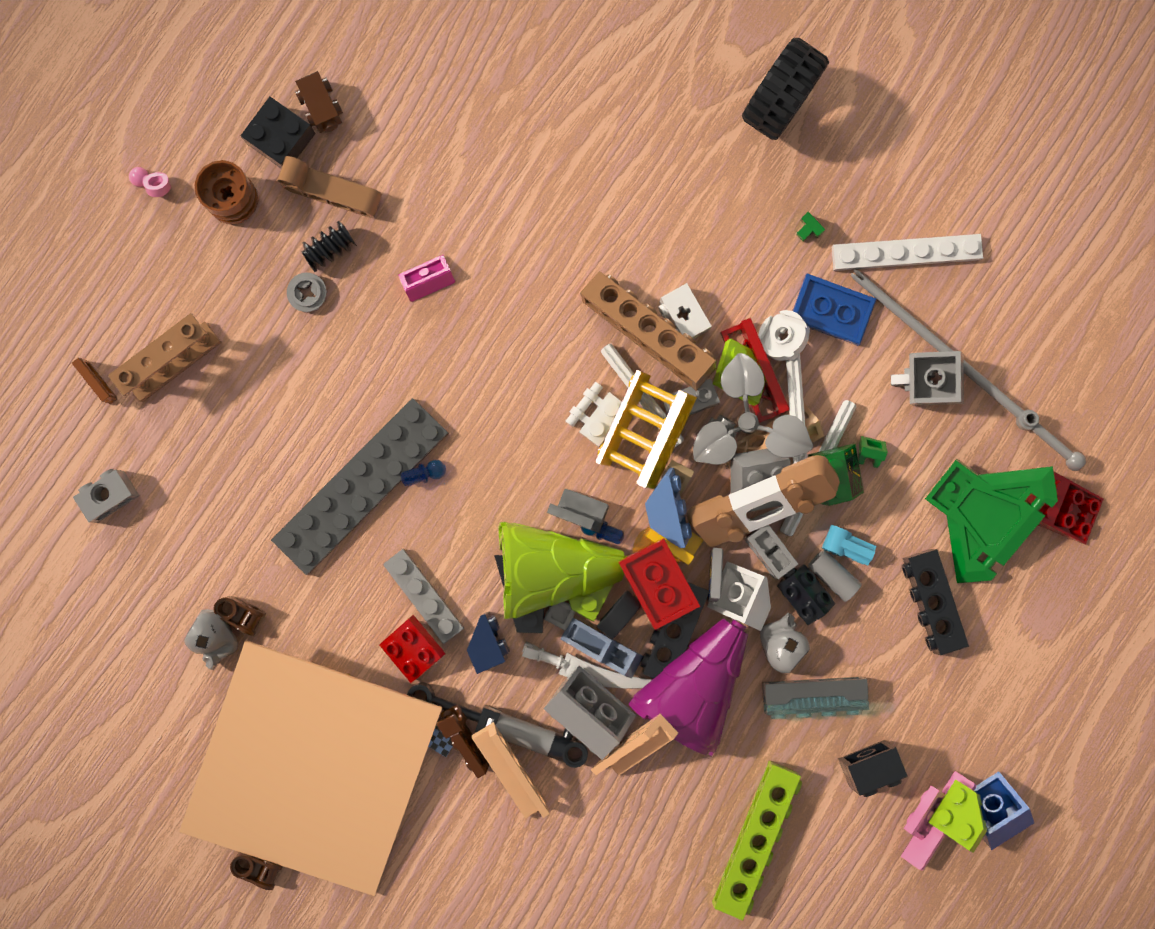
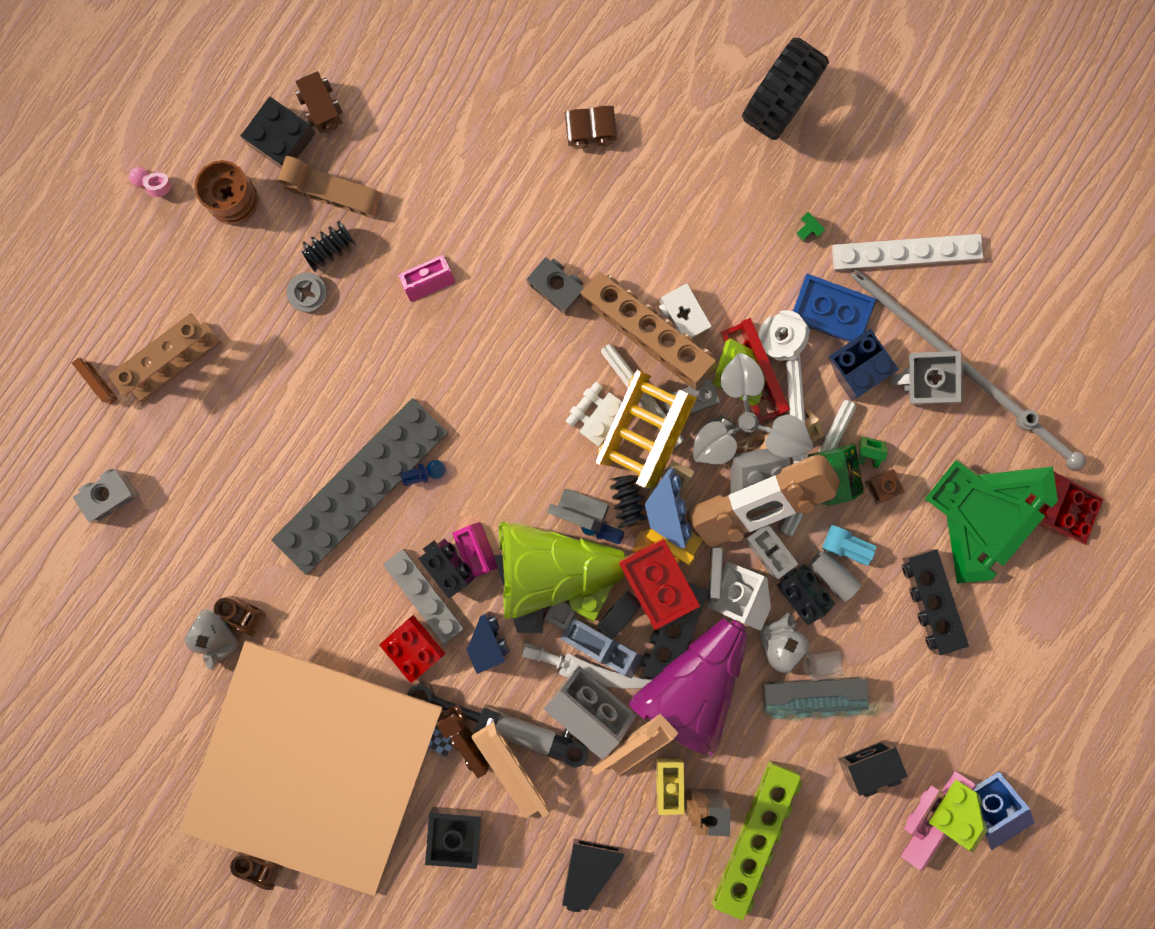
none -> black brick [418,538,475,599]
none -> black brick [425,807,483,869]
none -> dark pink slope [452,522,498,577]
none -> dark grey brick [526,257,584,315]
none -> black slope [562,839,624,912]
none -> reddish brown brick [564,106,617,149]
none -> black piece [609,475,648,529]
none -> light yellow brick [656,758,684,815]
none -> piece [684,788,731,837]
none -> clear brick [803,649,844,681]
none -> dark blue slope [828,328,899,401]
none -> reddish brown brick [865,469,905,504]

